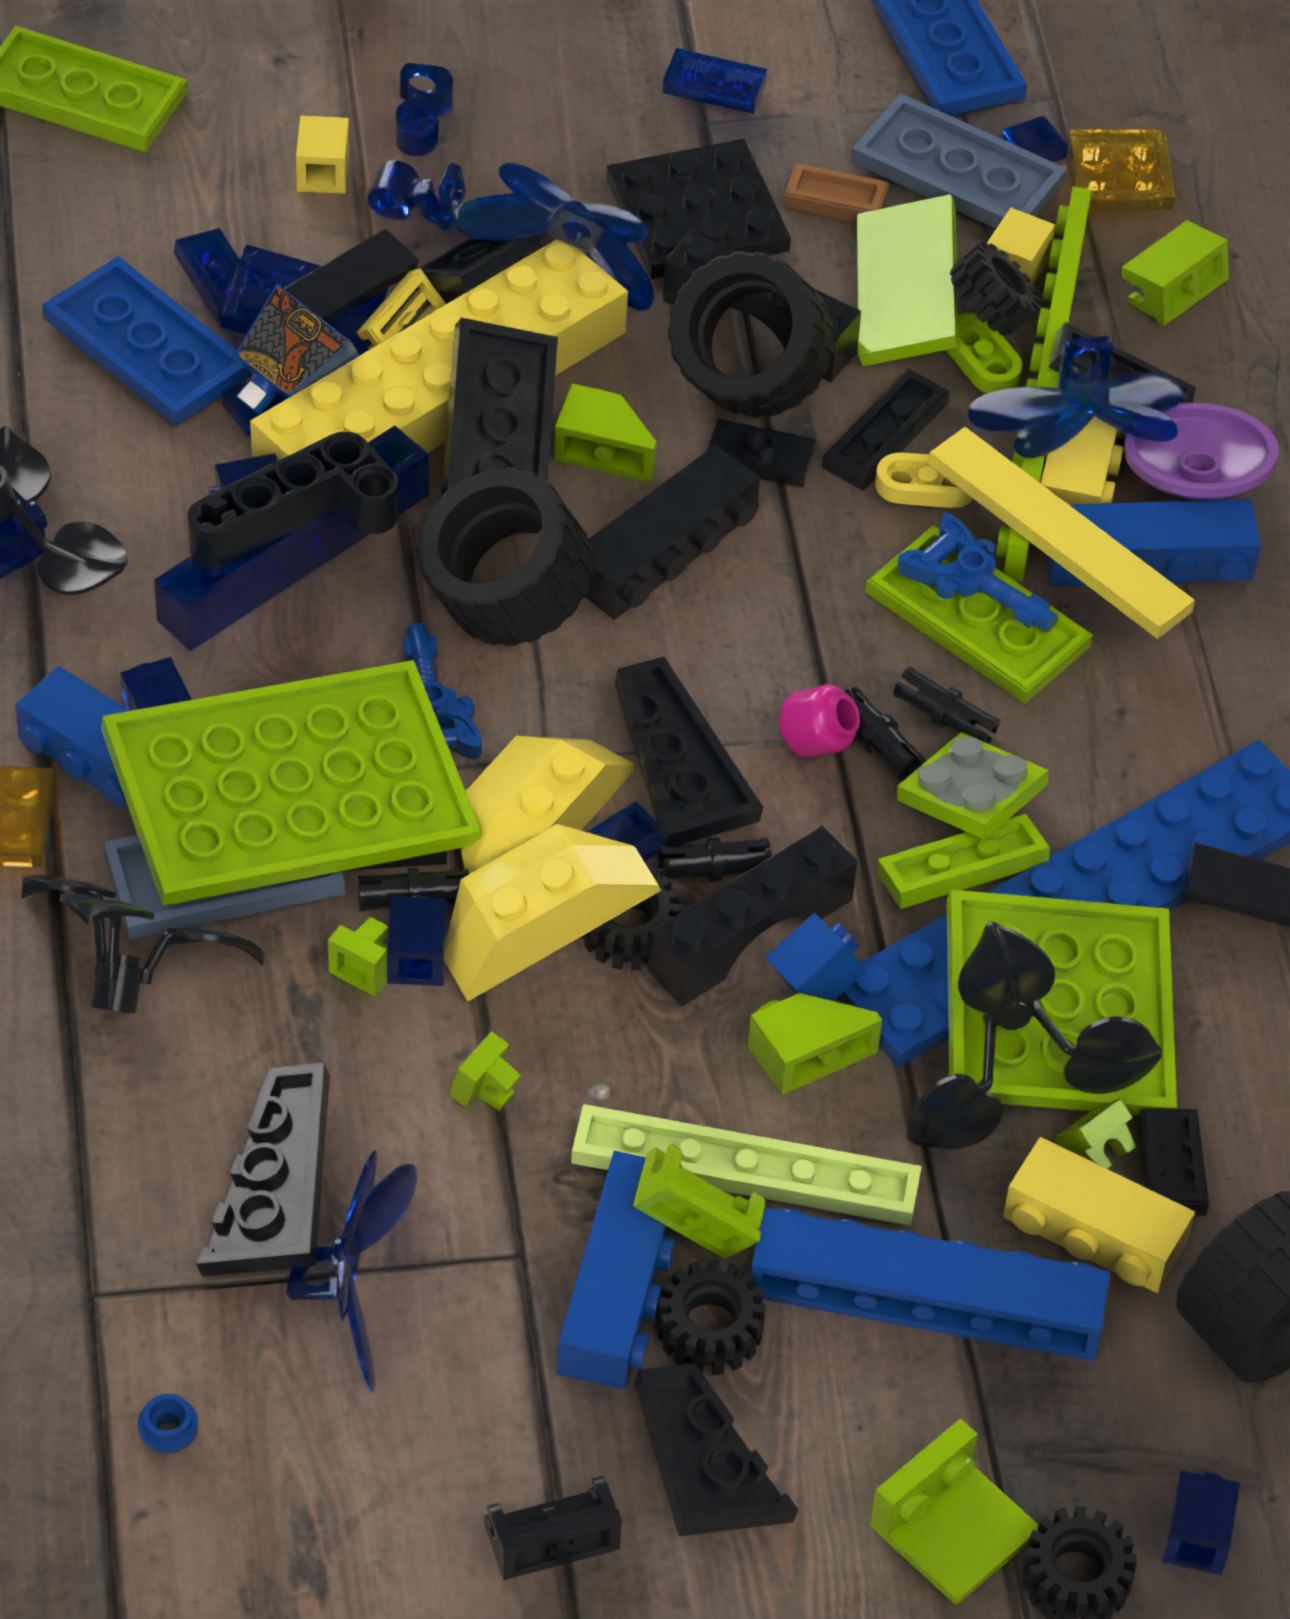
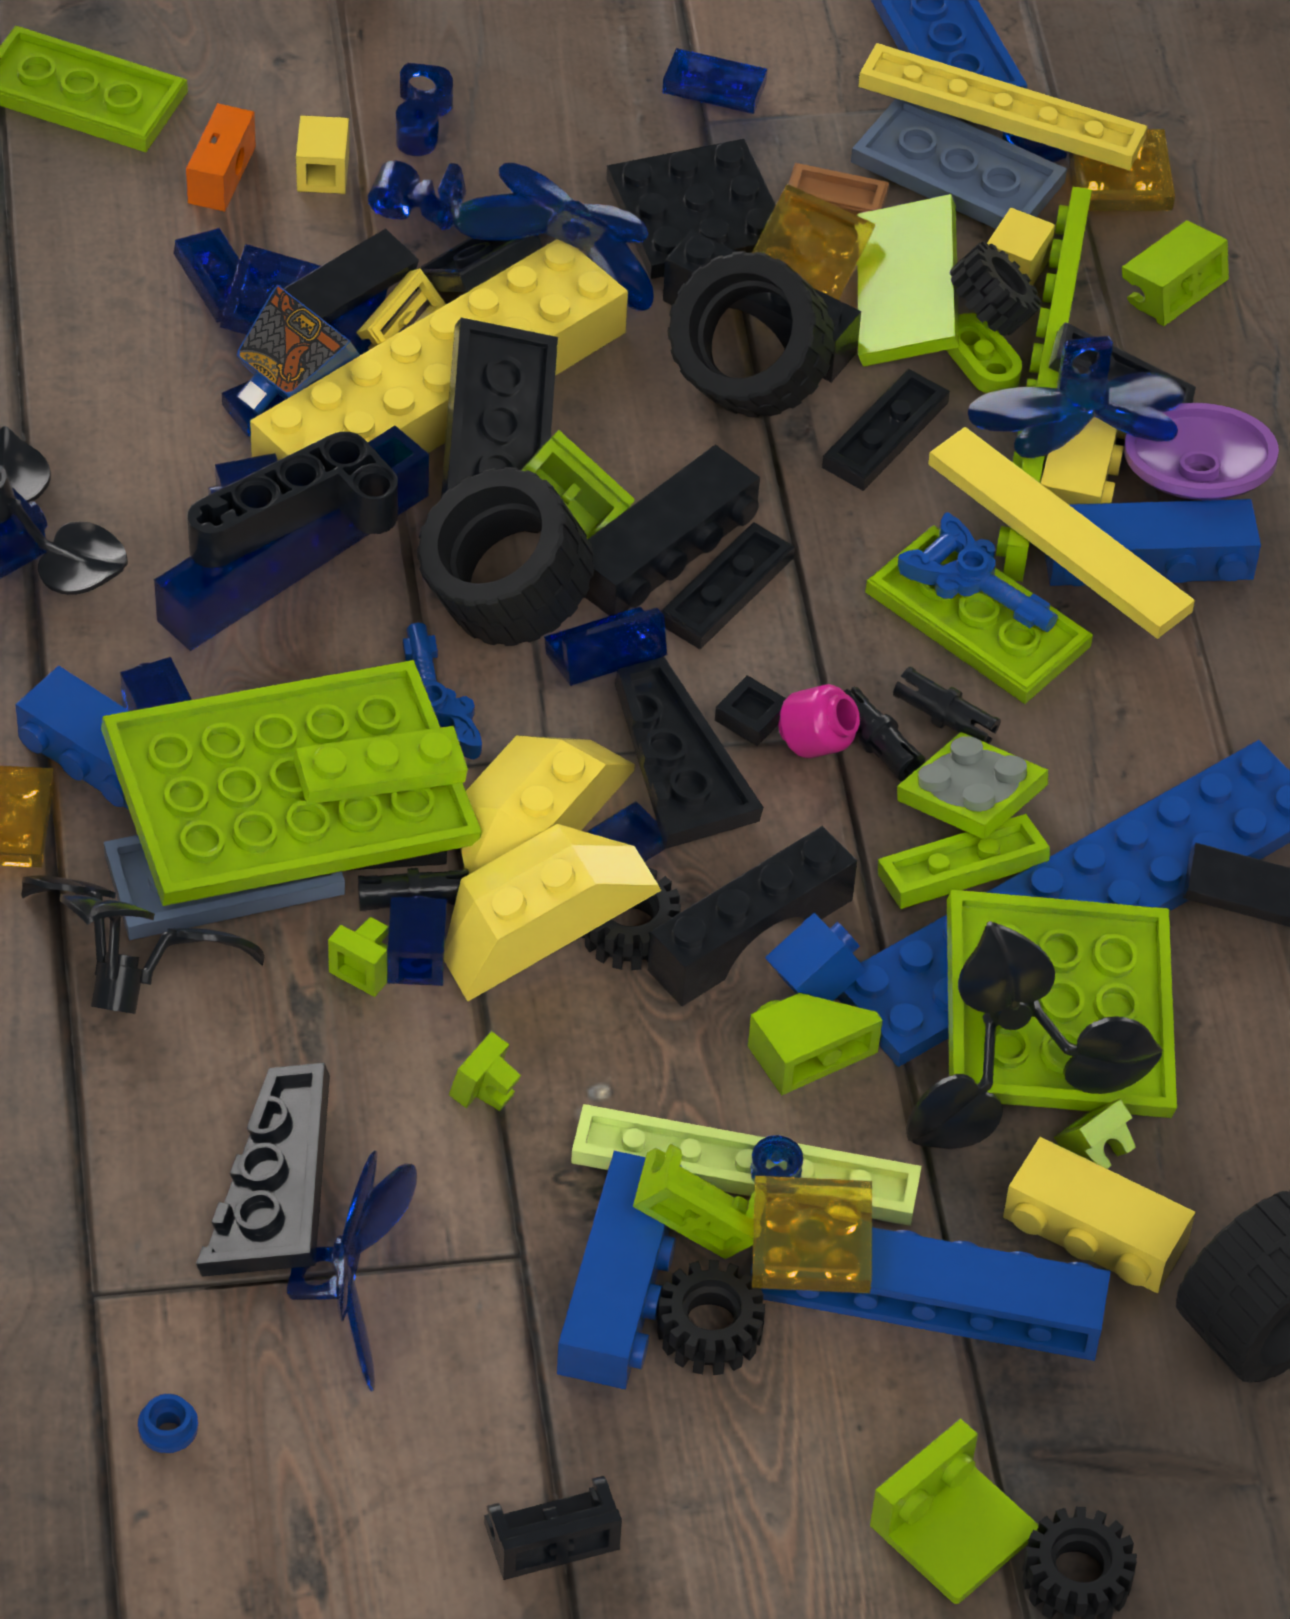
blue plate [42,256,252,426] -> none
lime slope [554,383,657,483] -> none
black wing [634,1363,798,1536] -> none
black pin [657,837,772,882] -> none
black plate [707,418,816,488] -> none
light yellow plate [875,452,974,508] -> none
black plate [1138,1109,1209,1216] -> none
clear blue brick [1162,1470,1240,1575] -> none
none -> orange piece [186,103,256,212]
none -> lime plate [293,726,468,805]
none -> lime hinge [521,430,635,539]
none -> clear blue bracket [544,606,668,686]
none -> black tile [659,522,795,649]
none -> black plate [715,675,786,746]
none -> clear blue bush [750,1135,804,1195]
none -> clear yellow plate [752,184,876,301]
none -> clear yellow plate [752,1176,872,1293]
none -> light yellow plate [858,43,1147,171]

